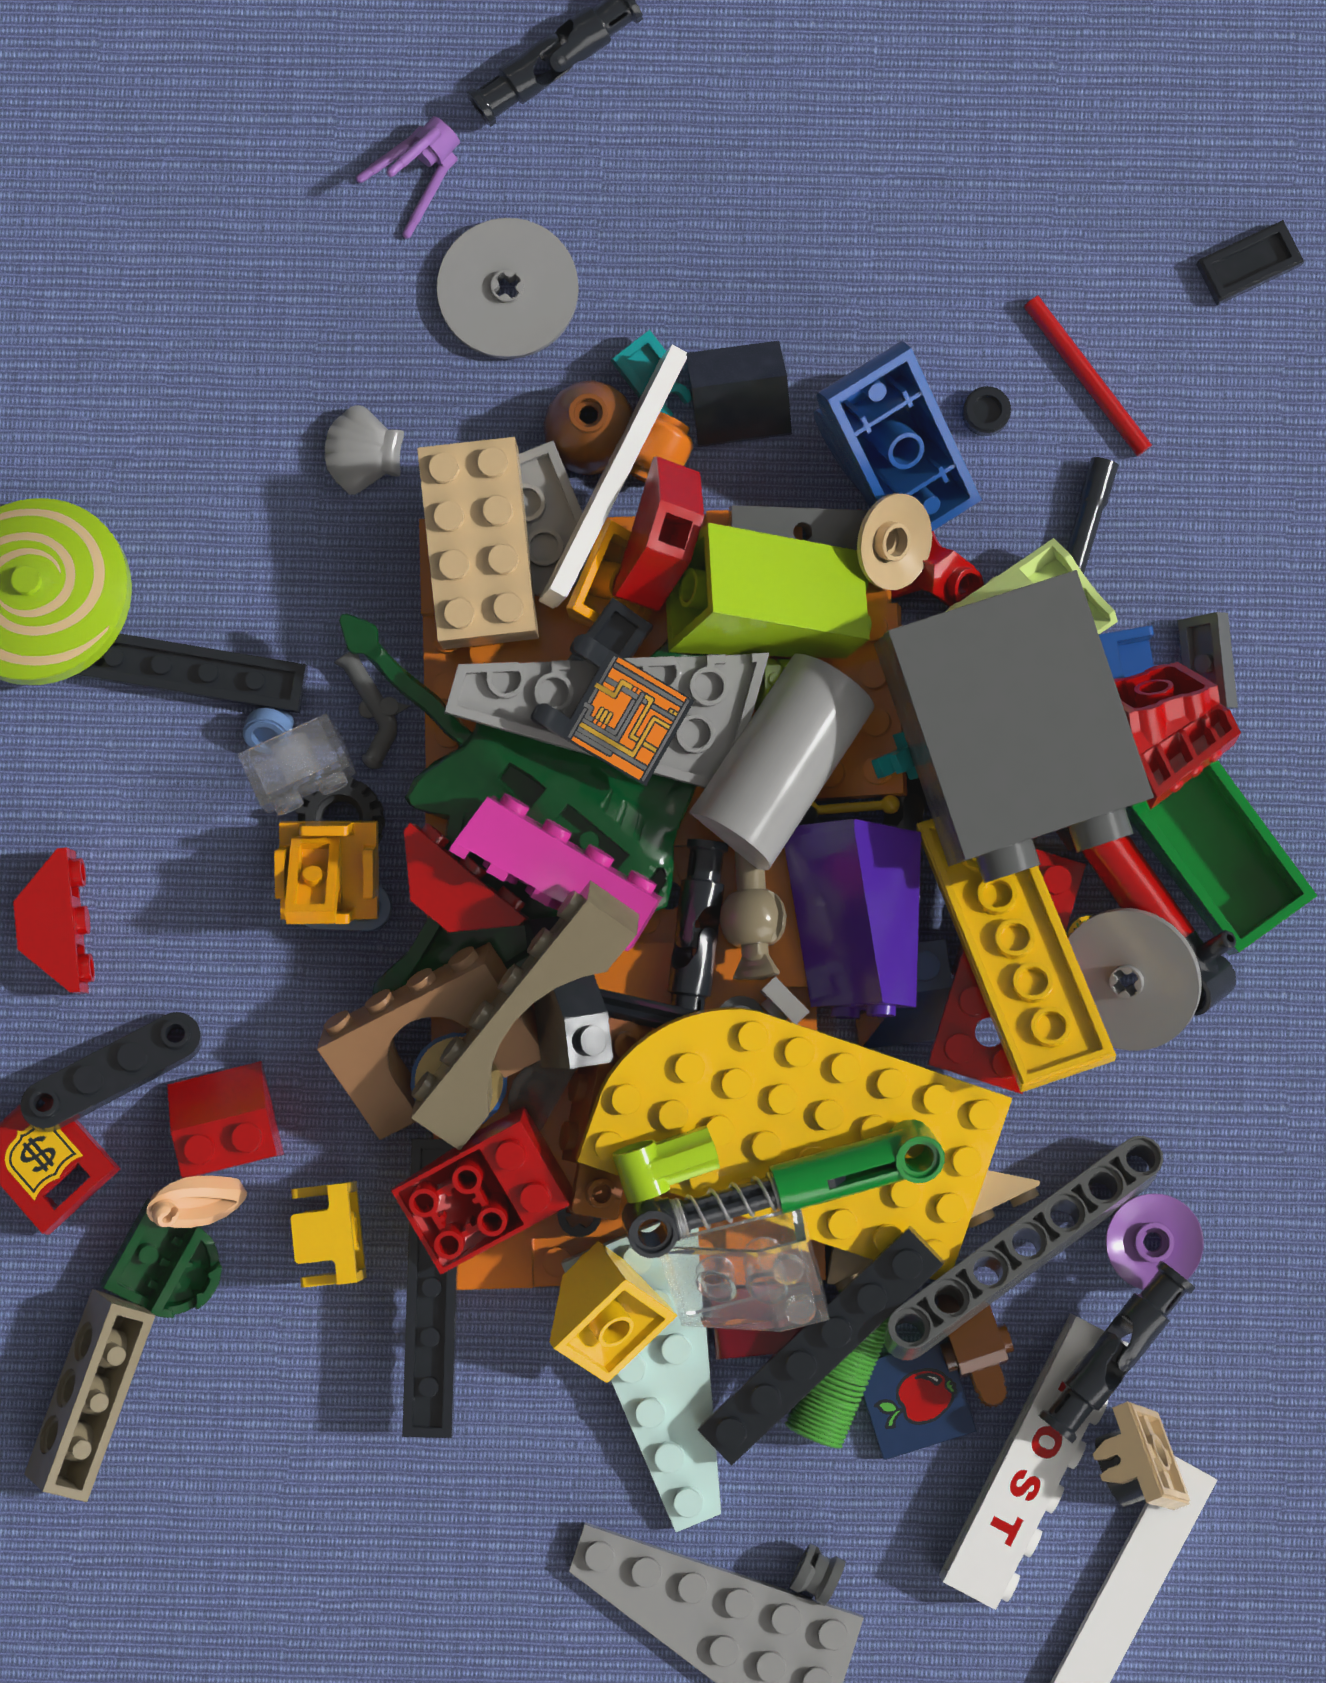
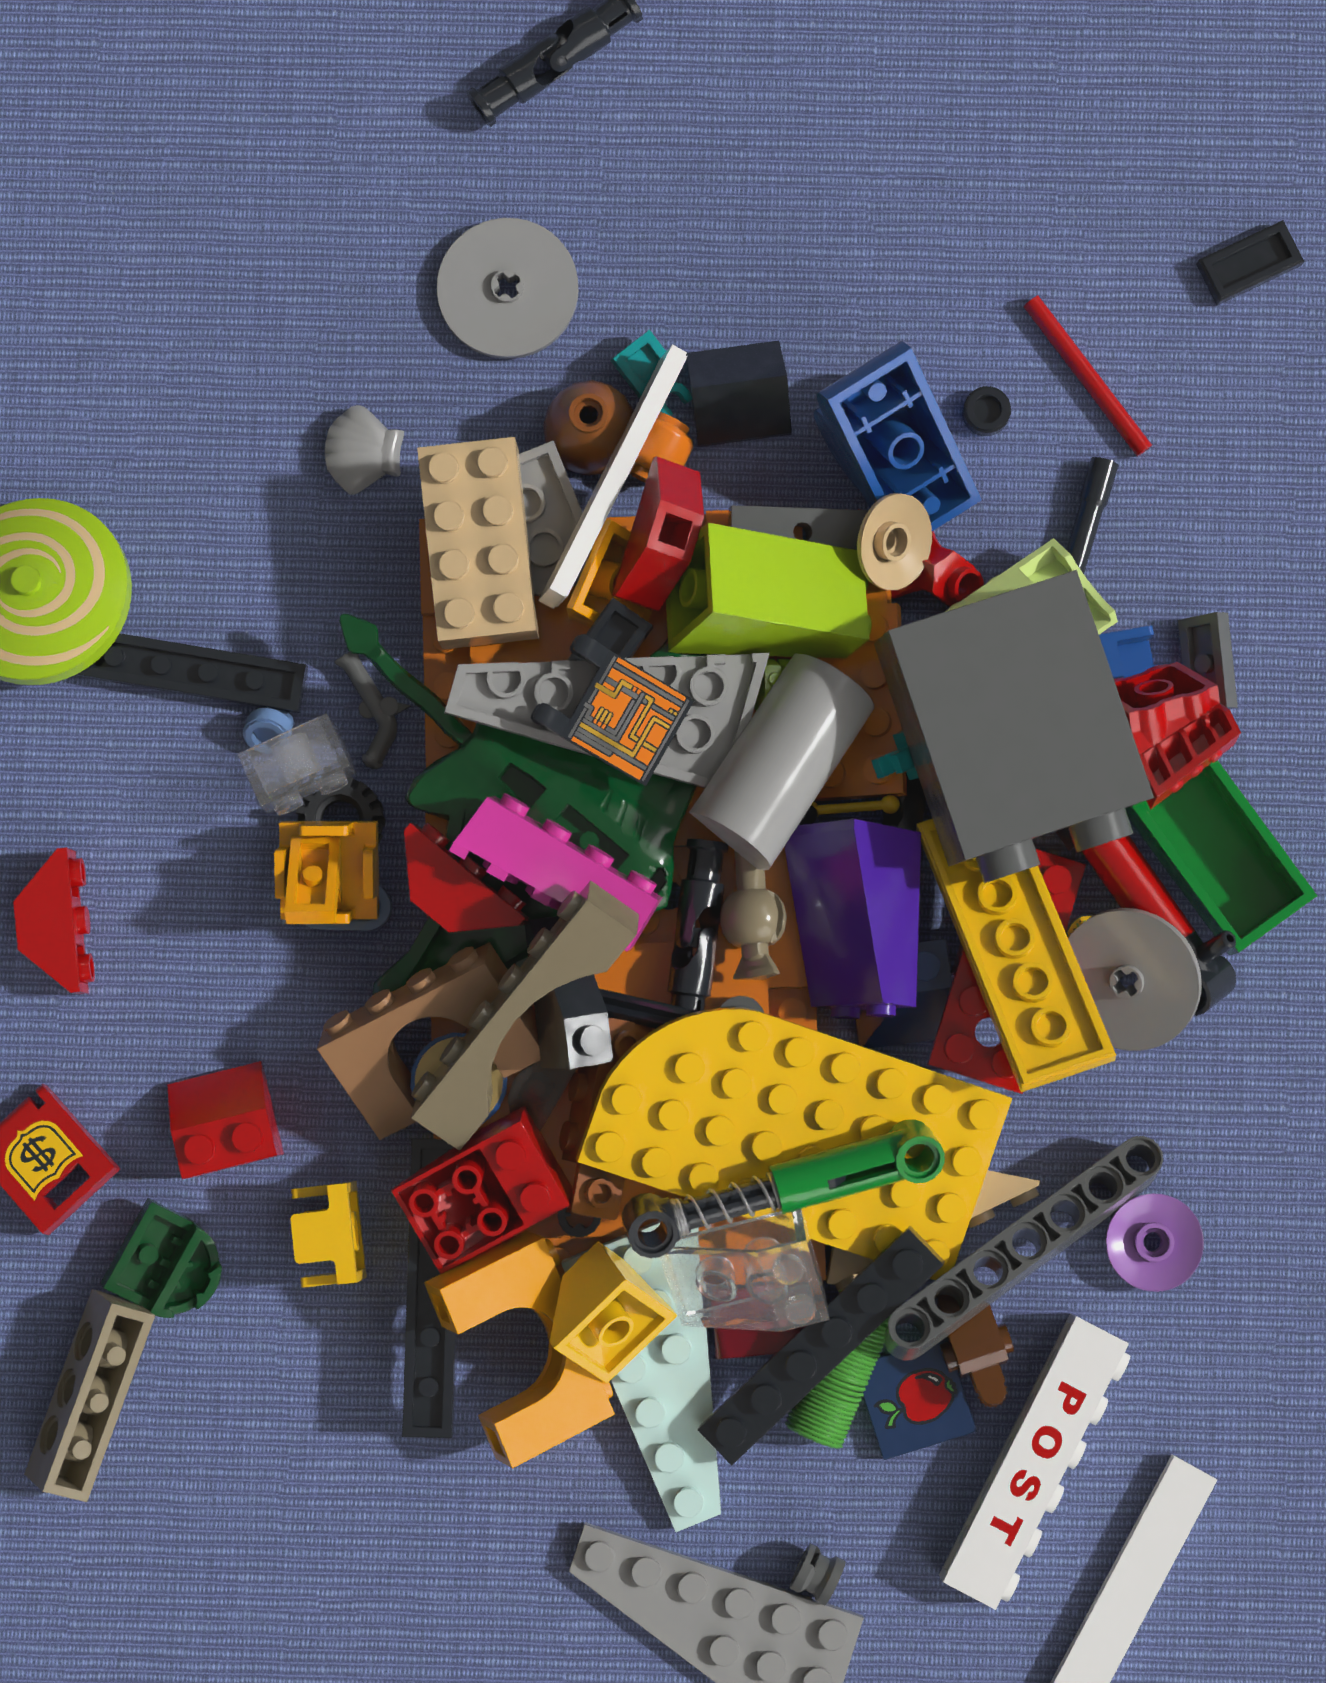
black plate [20,1012,202,1132] -> none
light nougat arm [146,1175,247,1228] -> none
medium lavender plant [356,116,460,239] -> none
lime piece [612,1126,720,1203] -> none
light grey plate [760,976,810,1024] -> none
black piece [1038,1261,1195,1444] -> none
tan piece [1093,1401,1190,1510] -> none
none -> light orange arch [424,1231,615,1469]

